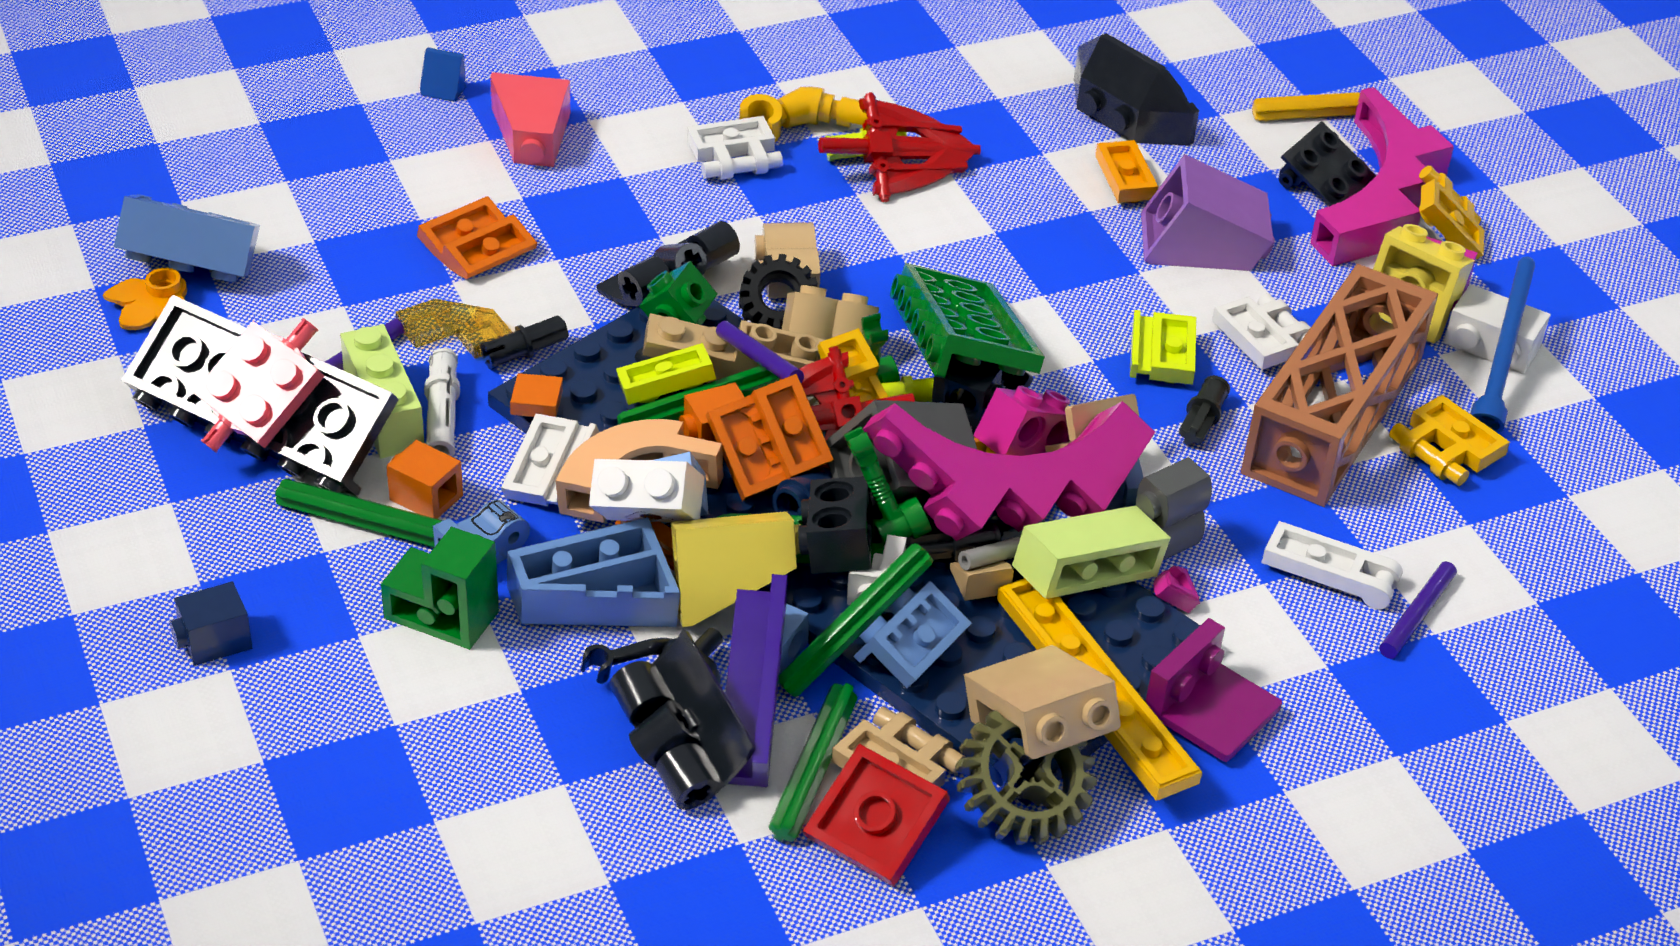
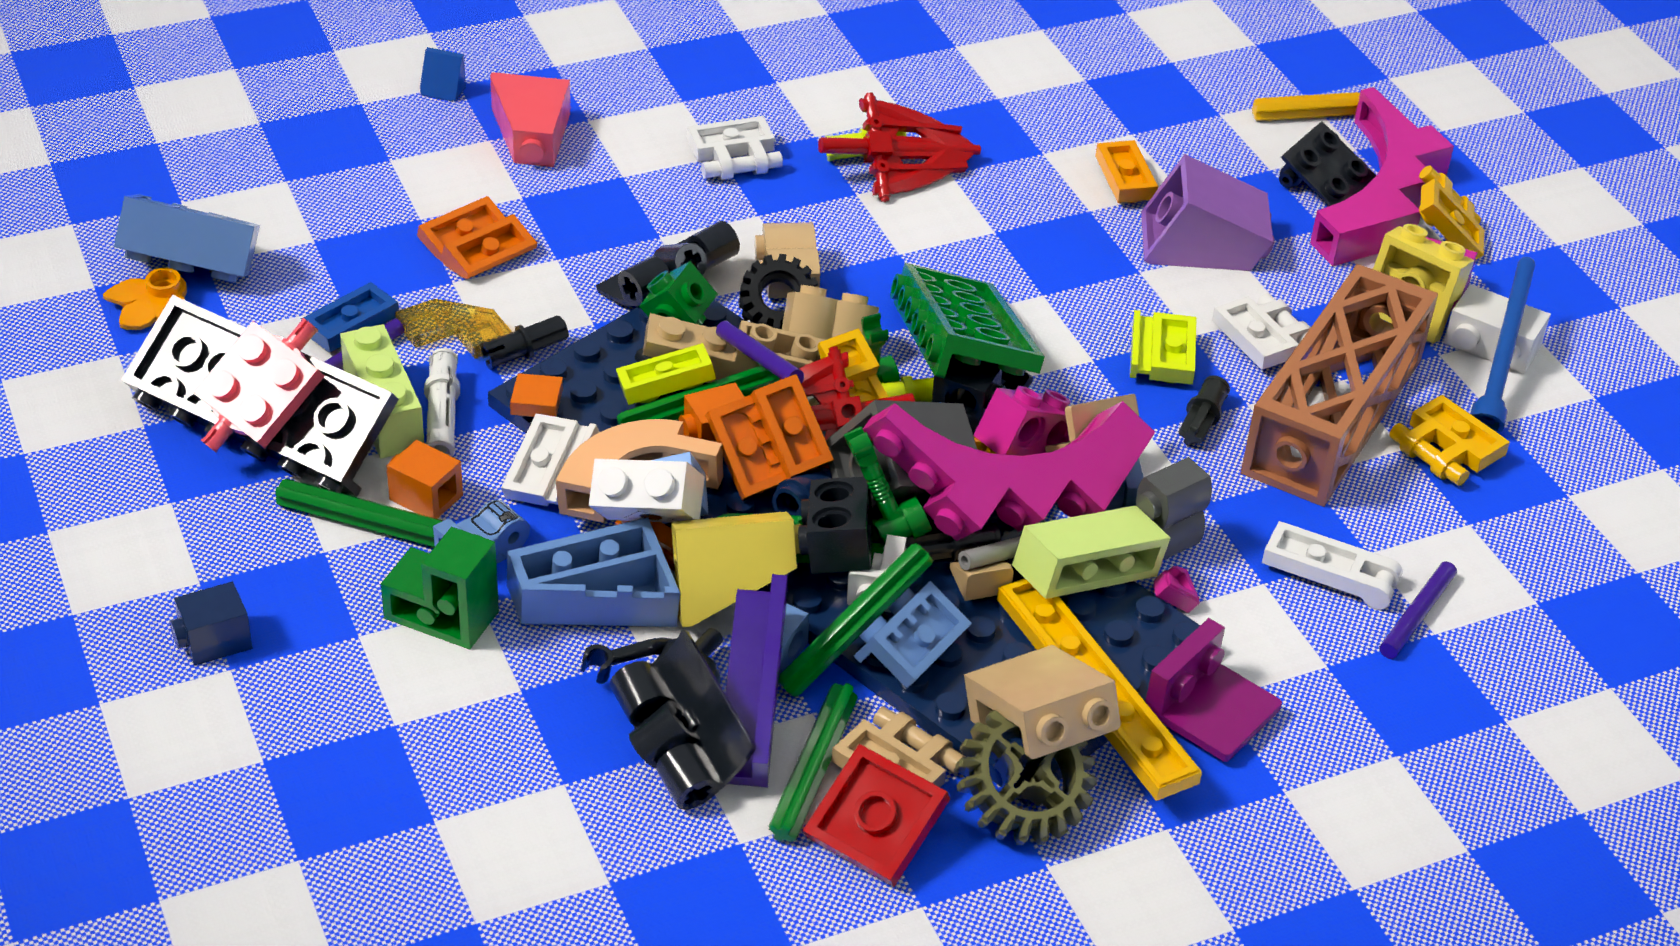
yellow piece [739,86,867,142] -> none
black wedge [1074,33,1199,146] -> none
none -> blue plate [301,282,399,353]

